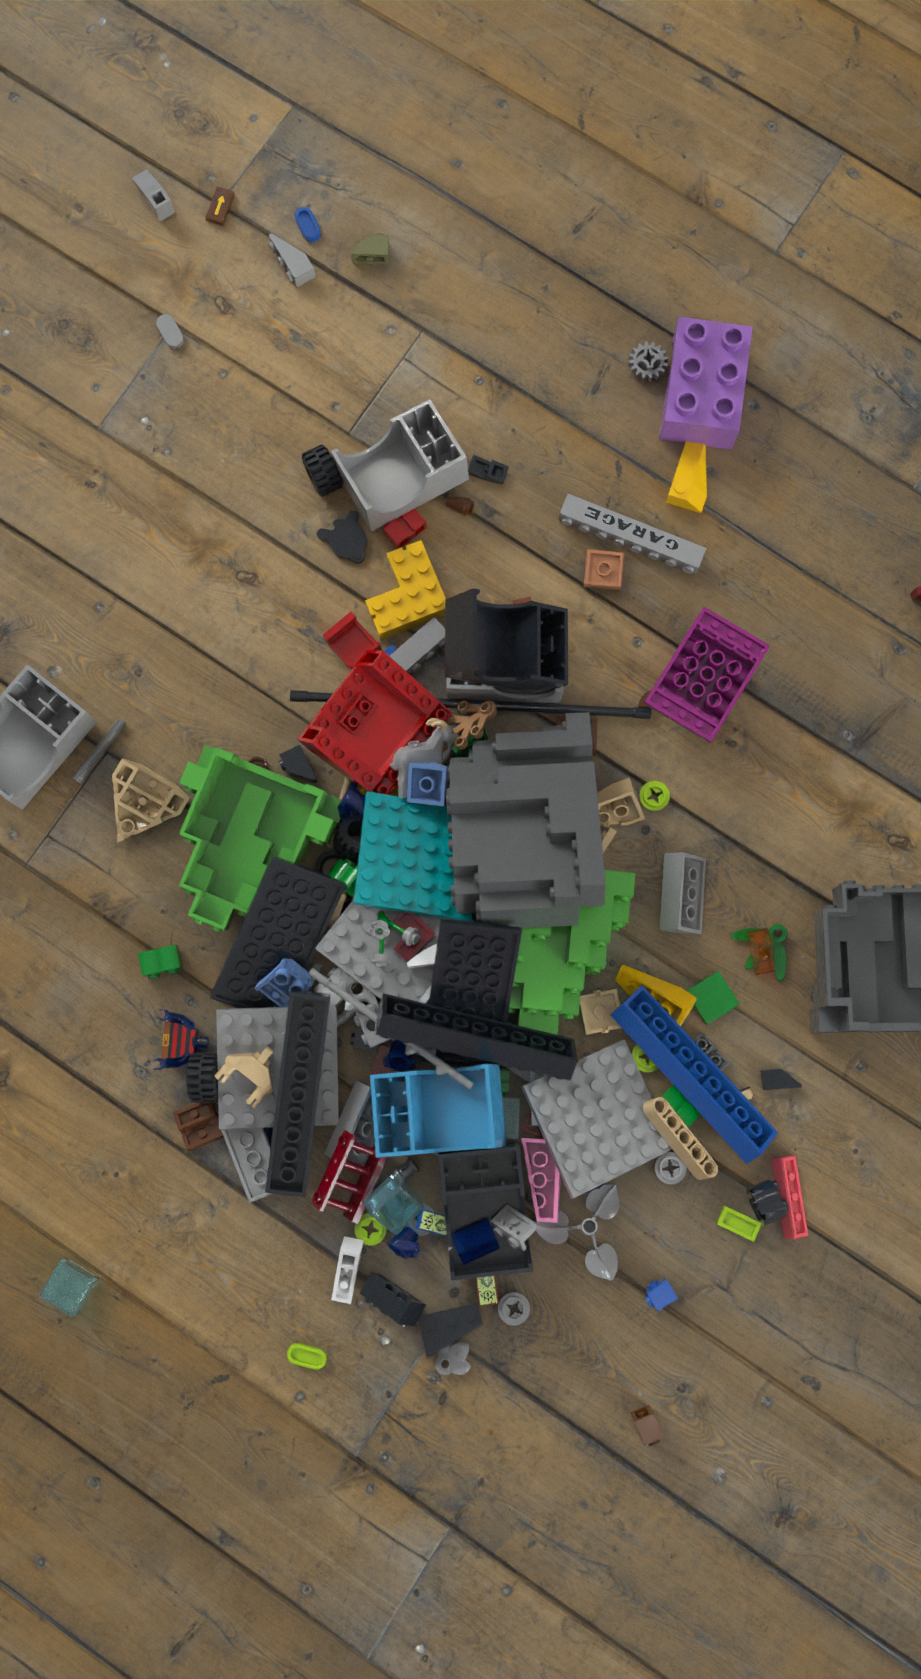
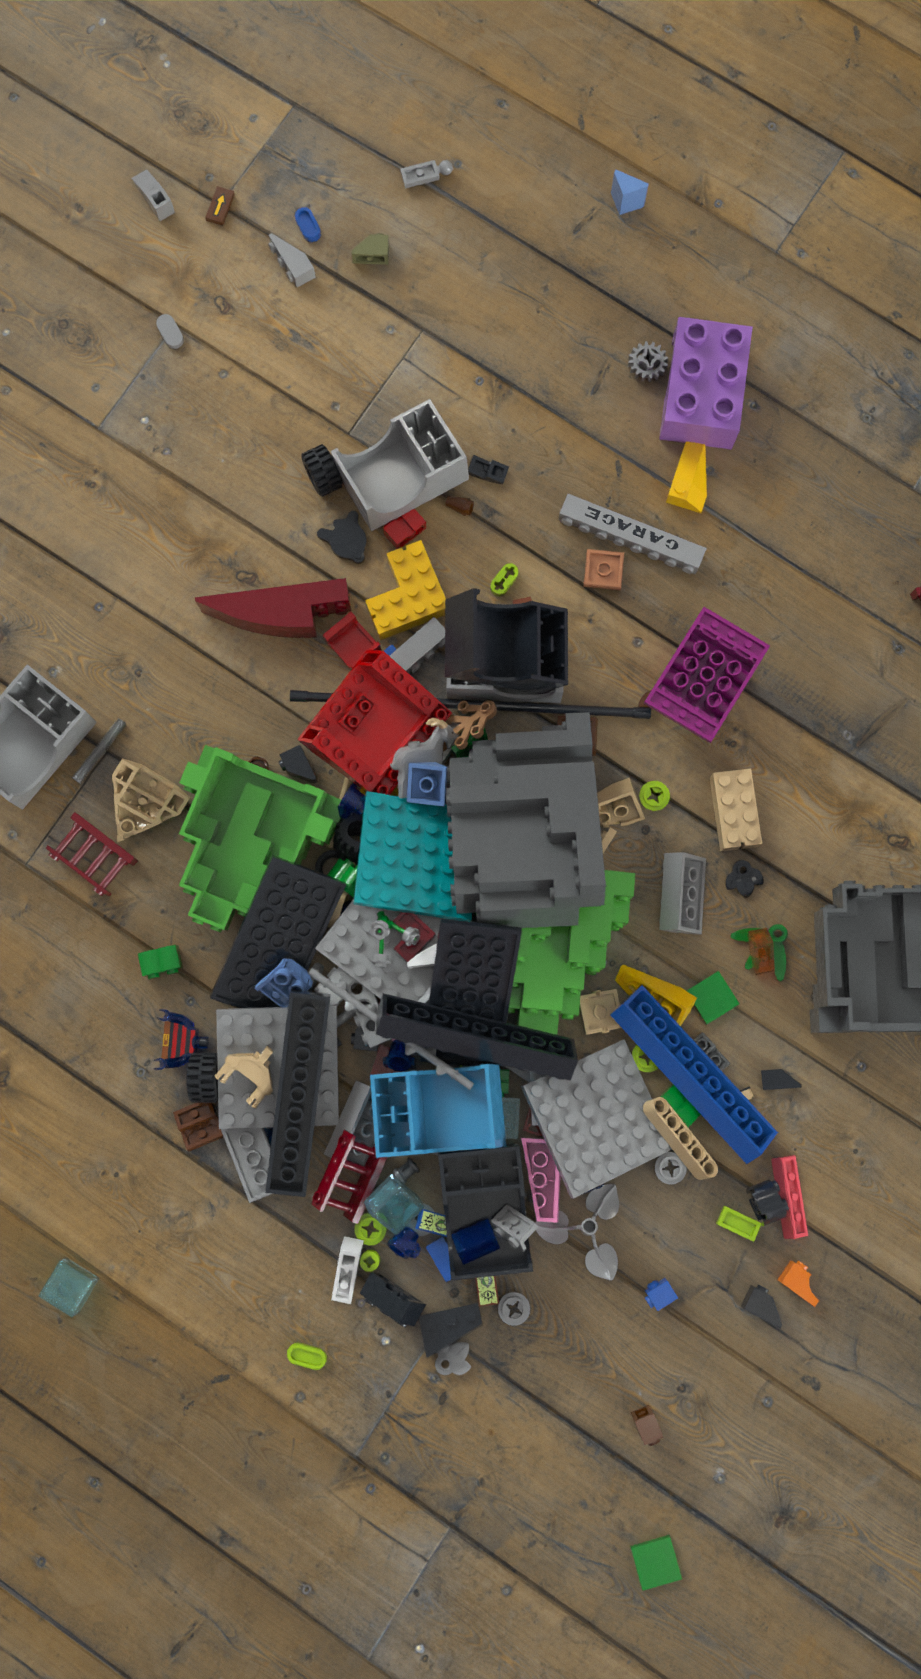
none -> dark red fence [46,812,138,897]
none -> dark red slope [195,578,351,638]
none -> lime wheel [360,1250,380,1272]
none -> light grey plate [400,160,453,189]
none -> blue tile [426,1236,451,1282]
none -> lime beam [491,563,518,596]
none -> medium blue slope [611,170,649,215]
none -> green tile [630,1535,682,1591]
none -> tan piece [709,768,762,852]
none -> black plate [725,860,764,898]
none -> black slope [741,1284,782,1329]
none -> orange arch [778,1260,819,1307]

